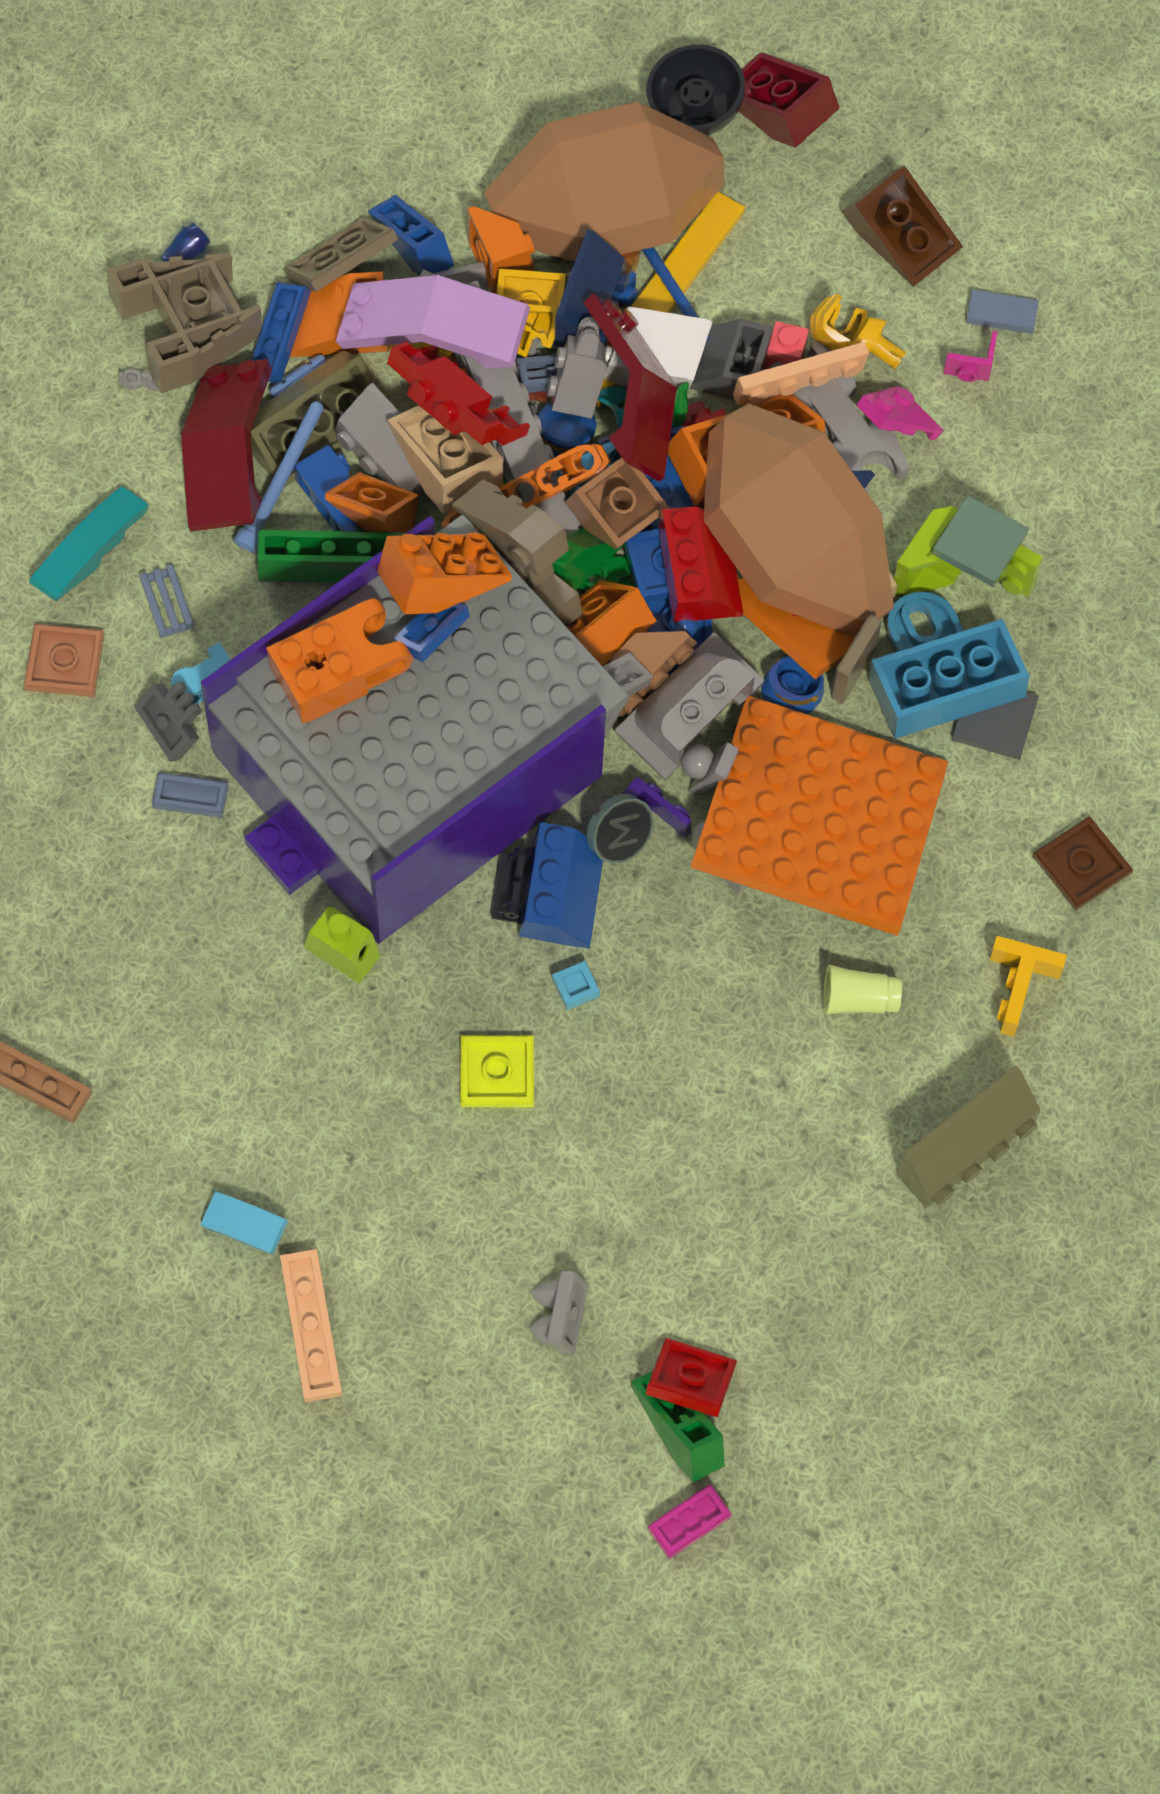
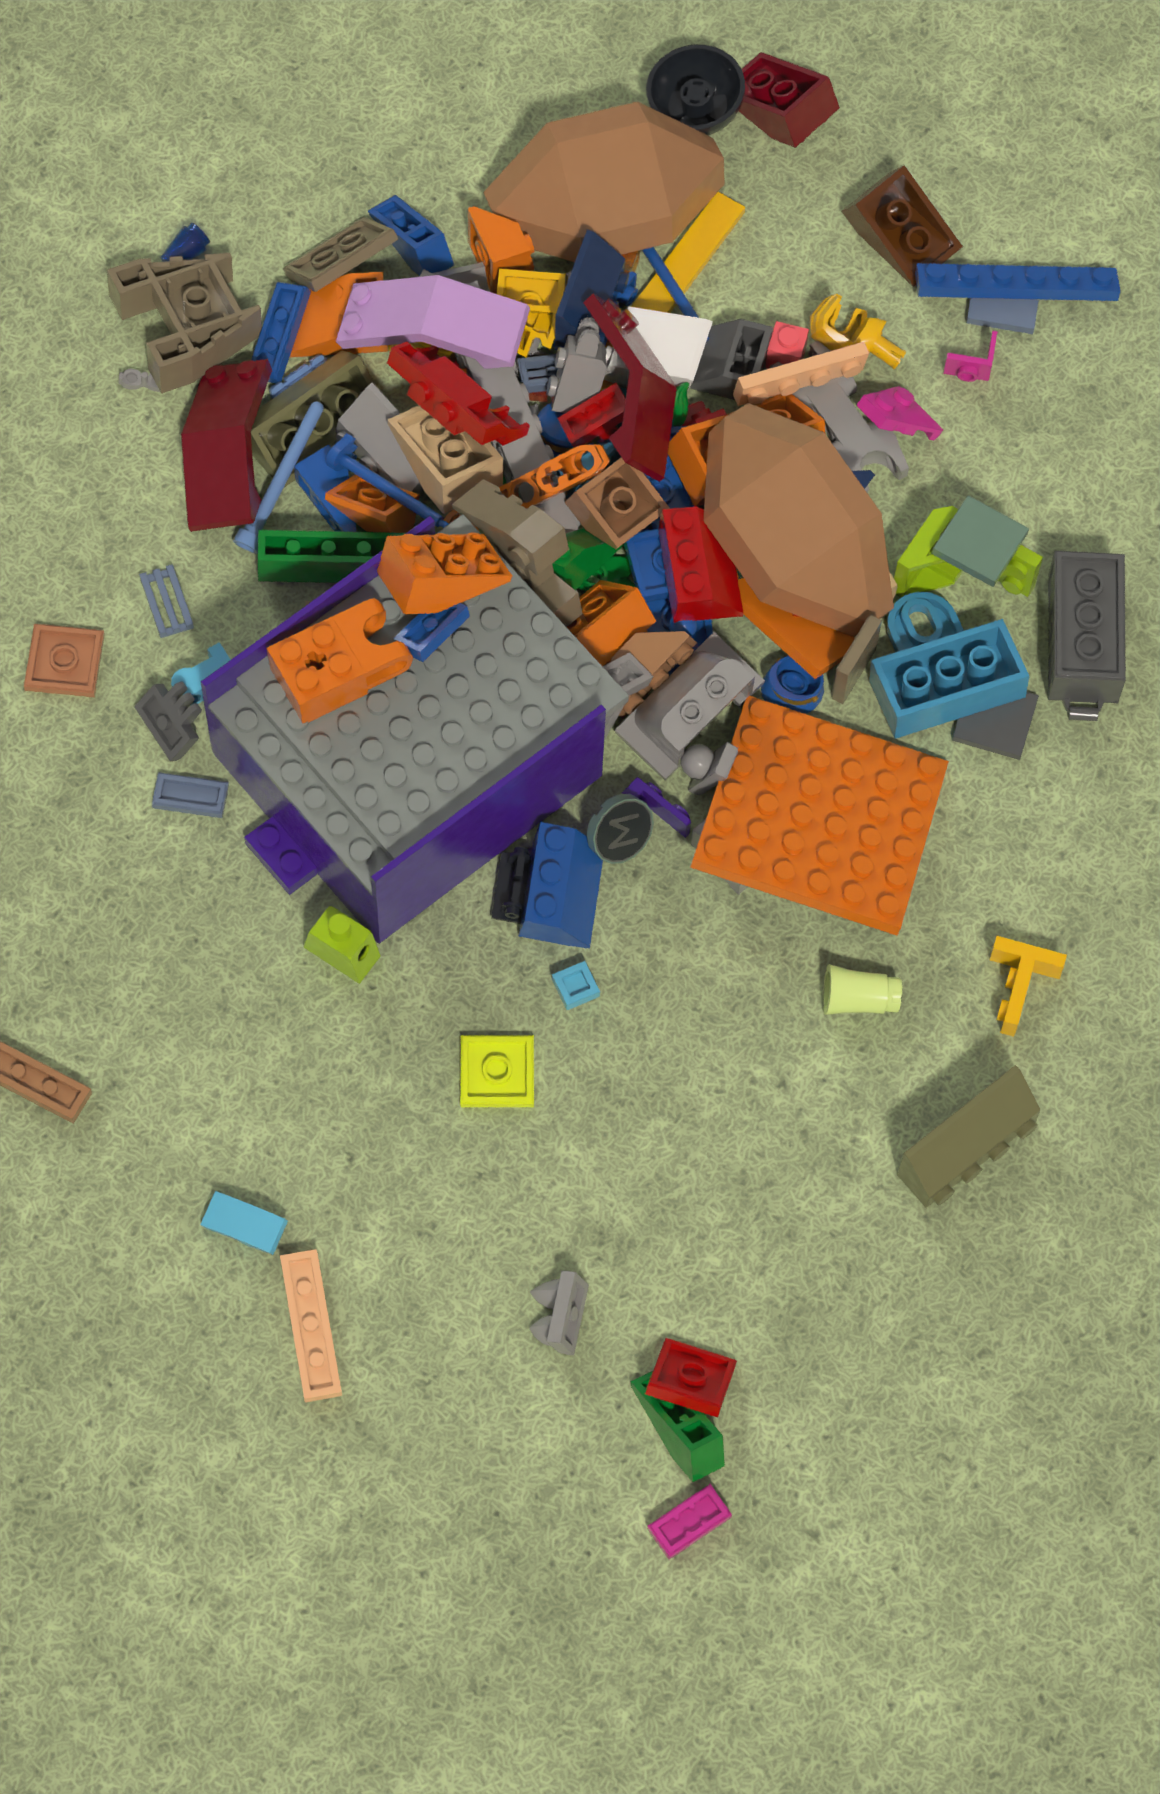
teal slope [29,486,149,602] -> none
reddish brown tile [1032,816,1133,911] -> none
none -> blue piece [326,433,449,528]
none -> red tile [558,382,626,448]
none -> blue plate [915,263,1121,301]
none -> dark grey container [1048,551,1126,721]

